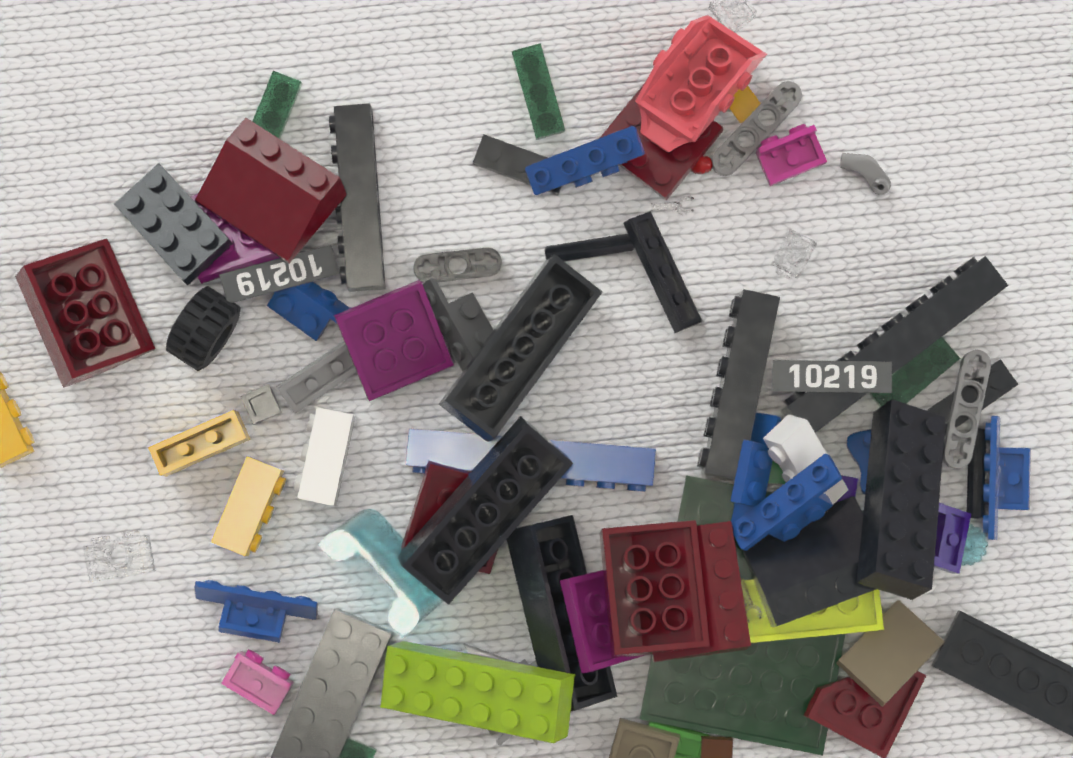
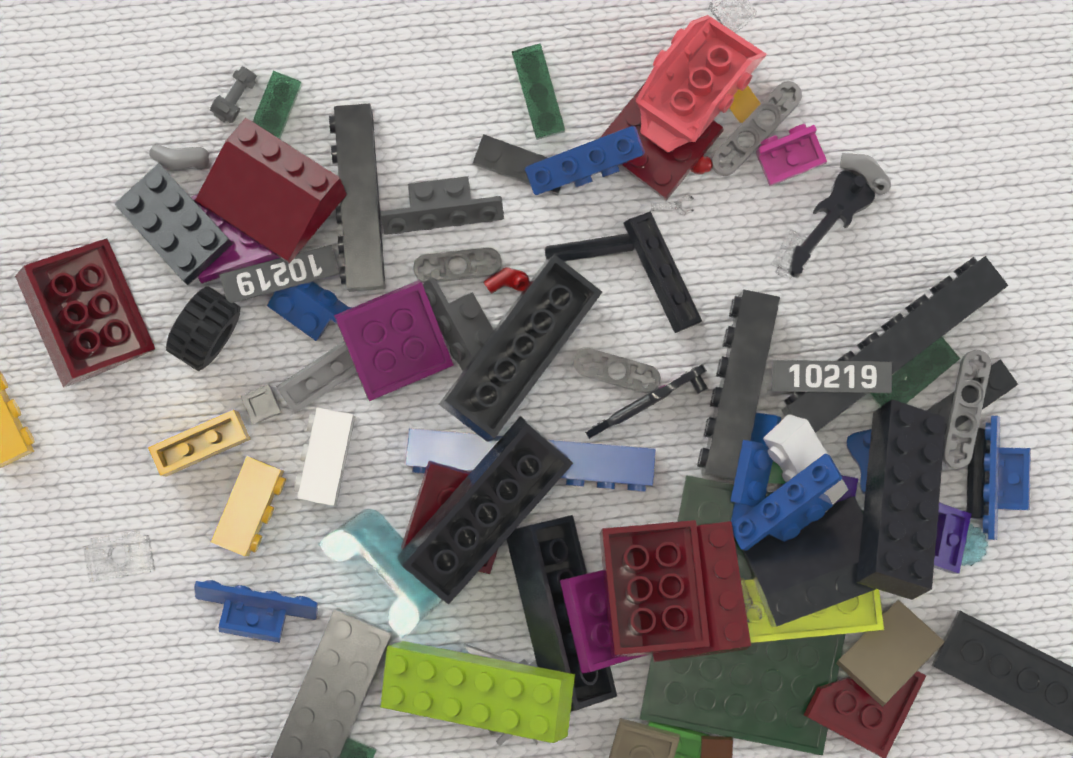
dark pink bracket [221,649,294,715] -> none
none -> light grey arm [149,144,210,170]
none -> dark grey bar [210,66,257,123]
none -> dark grey bracket [380,176,504,235]
none -> red arm [483,267,530,294]
none -> dark grey beam [574,348,661,393]
none -> black piece [585,364,708,439]
none -> black piece [789,170,875,277]

